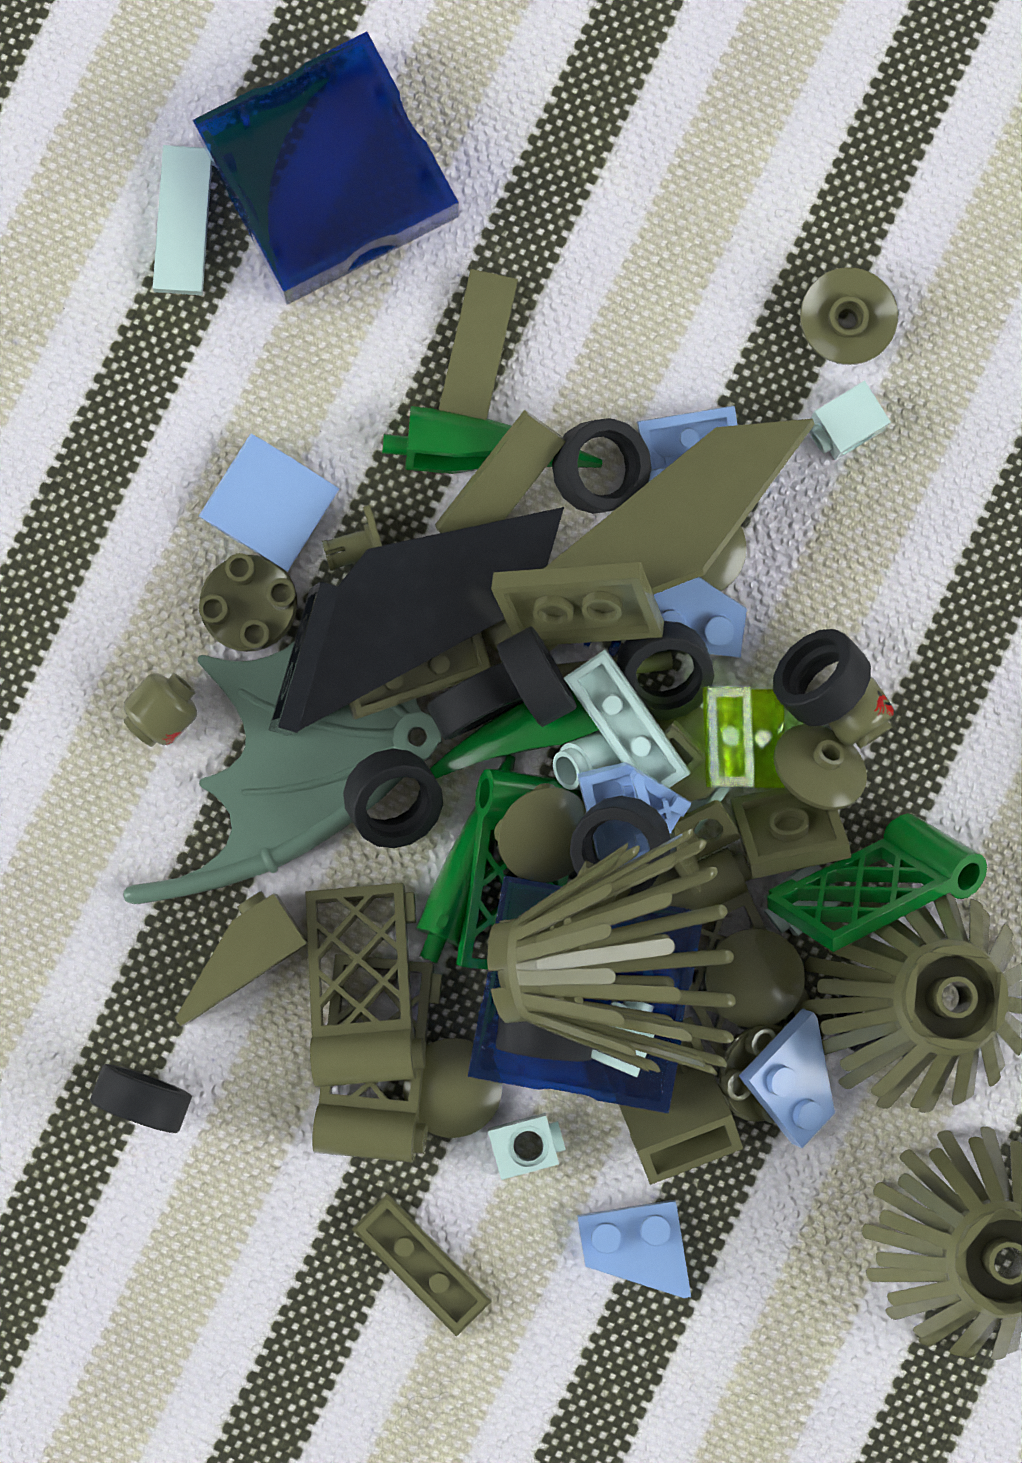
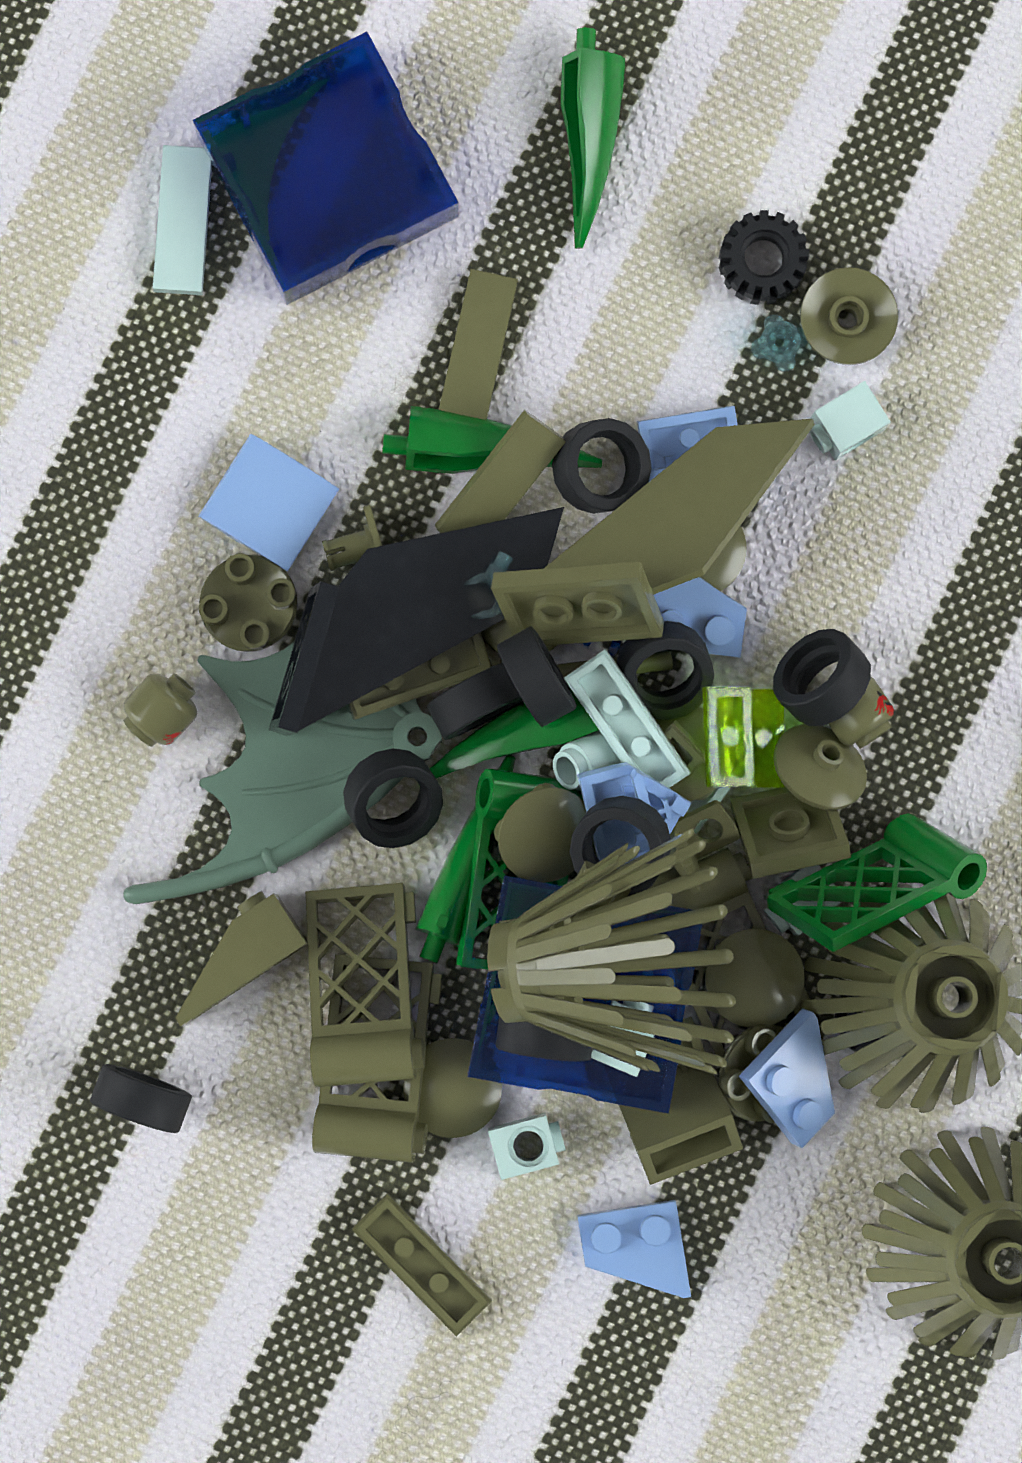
none -> clear light blue piece [463,552,513,619]
none -> green piece [561,27,625,249]
none -> black tyre [718,210,809,305]
none -> clear light blue plate [751,315,807,372]

